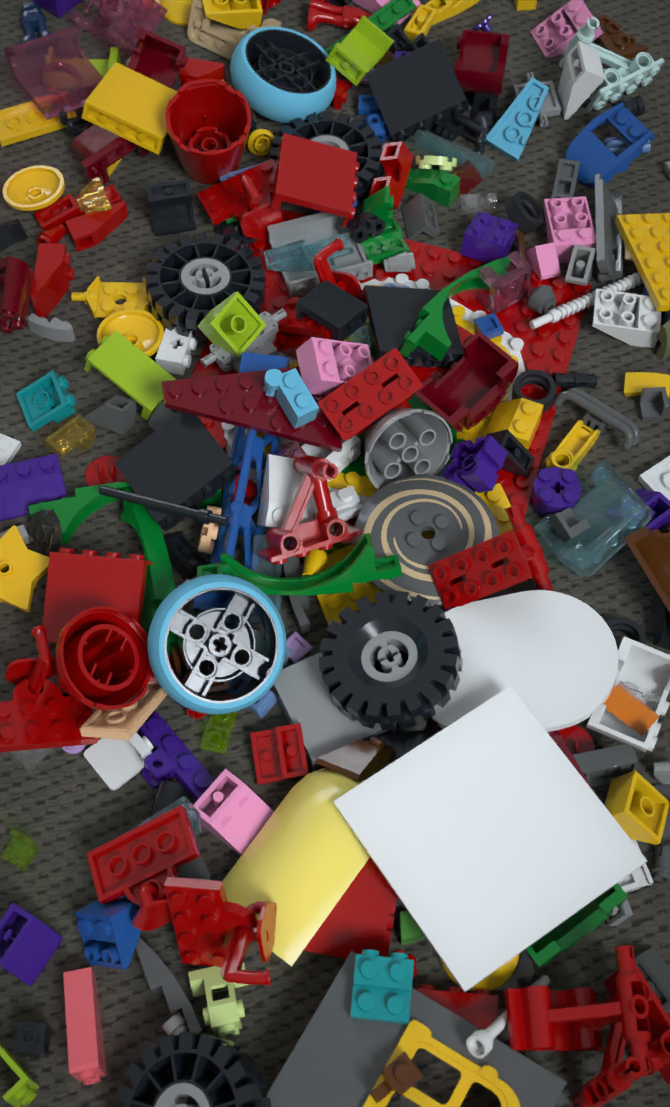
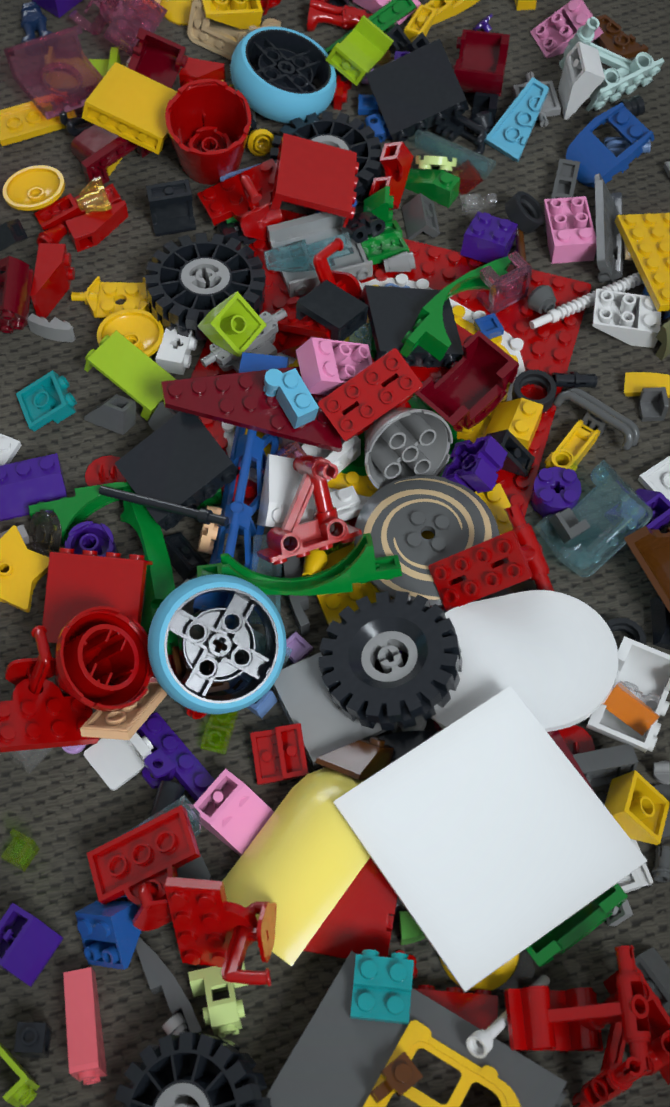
clear yellow plate [45,415,96,458] -> none
bright pink slope [525,242,561,280] -> none
light grey slope [565,245,596,286] -> none
none -> dark purple brick [65,521,118,557]

